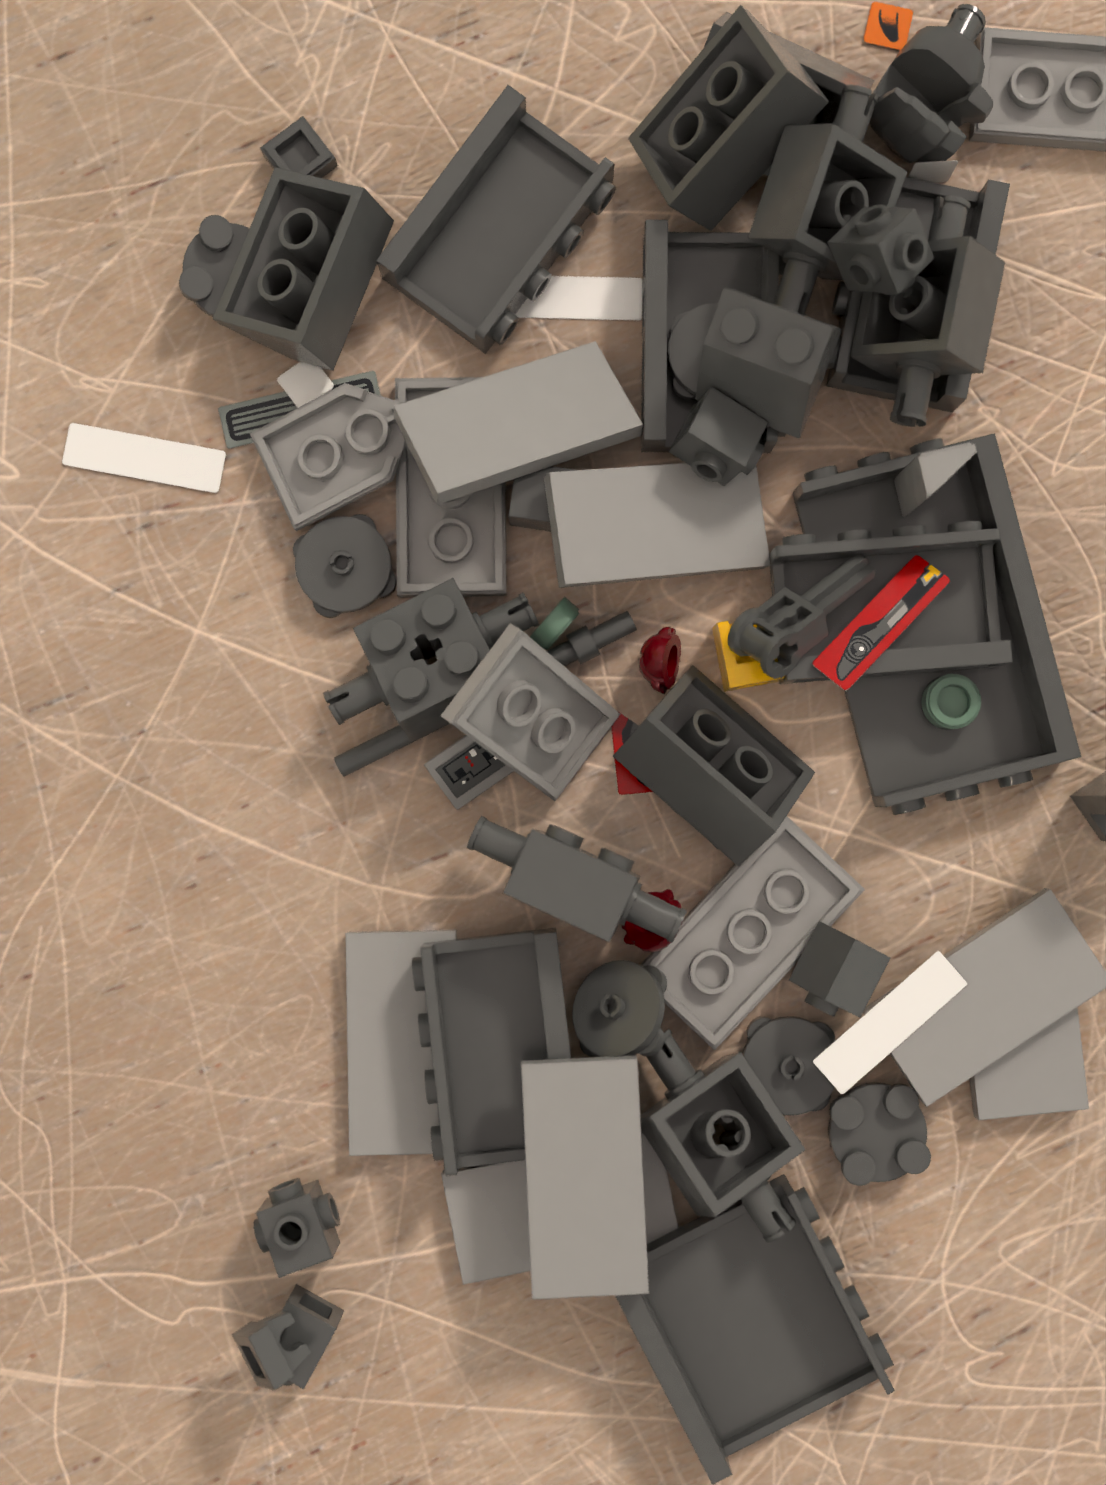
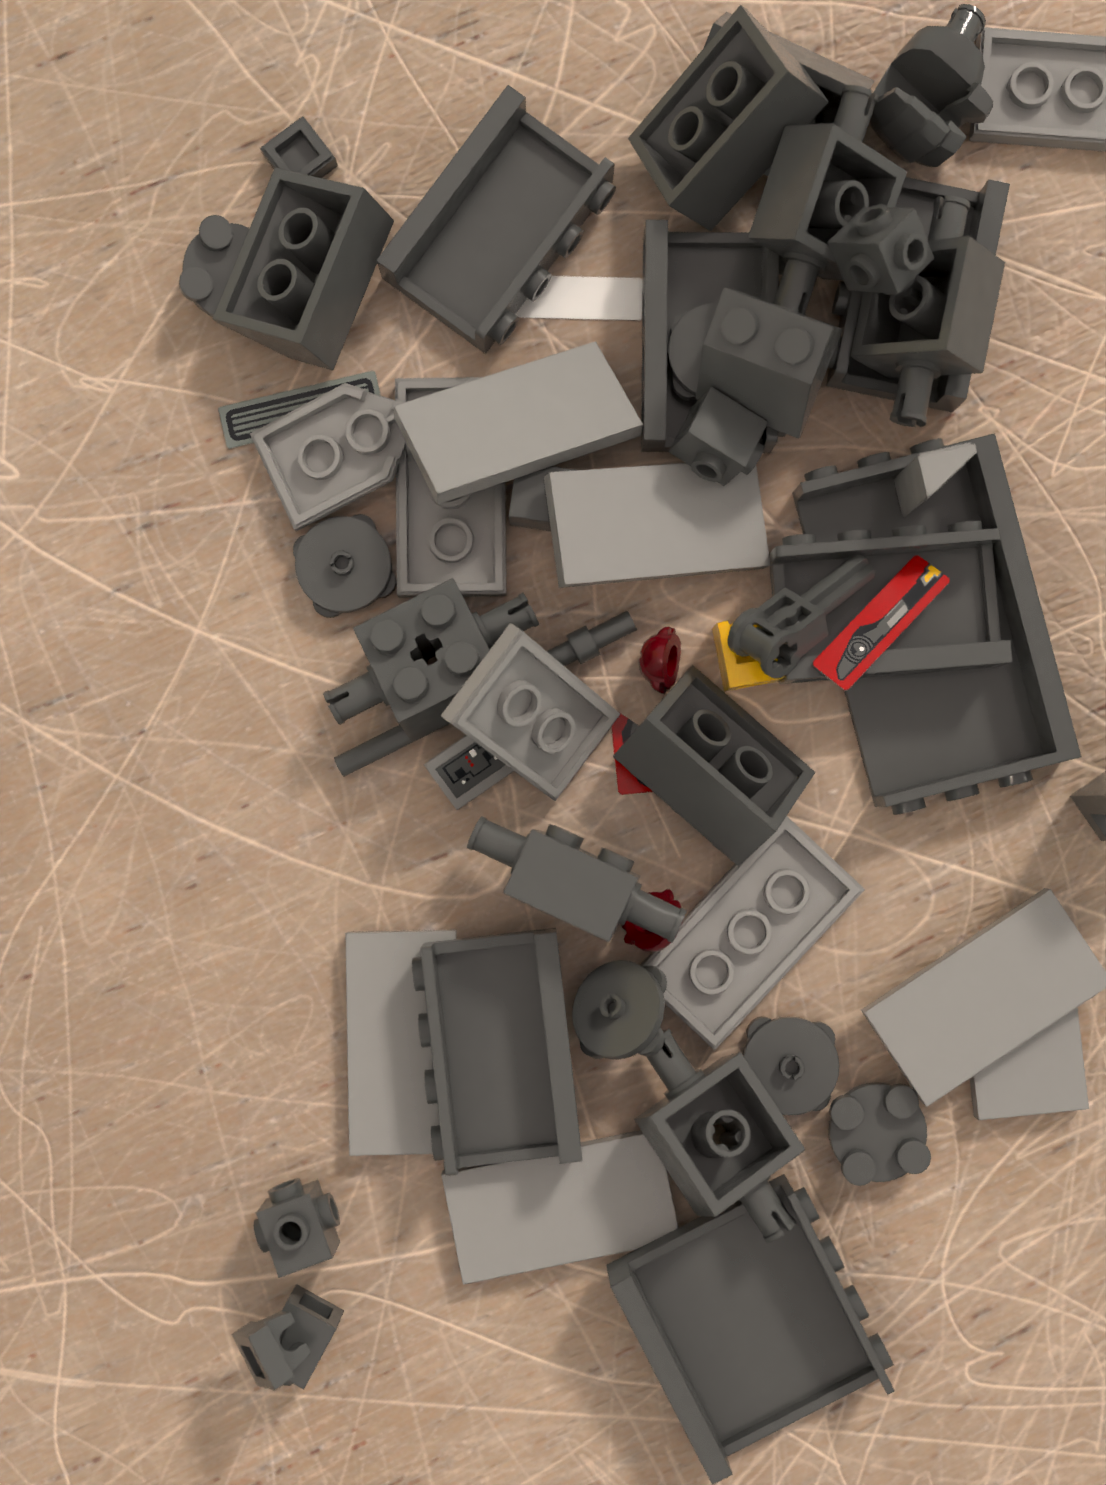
white sticker [62,423,226,493] -> none
white sticker [277,361,334,408] -> none
light grey tile [521,1055,649,1300] -> none
sand green tile [530,597,579,650] -> none
dark grey brick [789,921,890,1018] -> none
white sticker [813,951,967,1094] -> none
orange sticker [864,2,913,50] -> none
white sticker [908,160,958,183] -> none
sand green tile [921,674,981,730] -> none

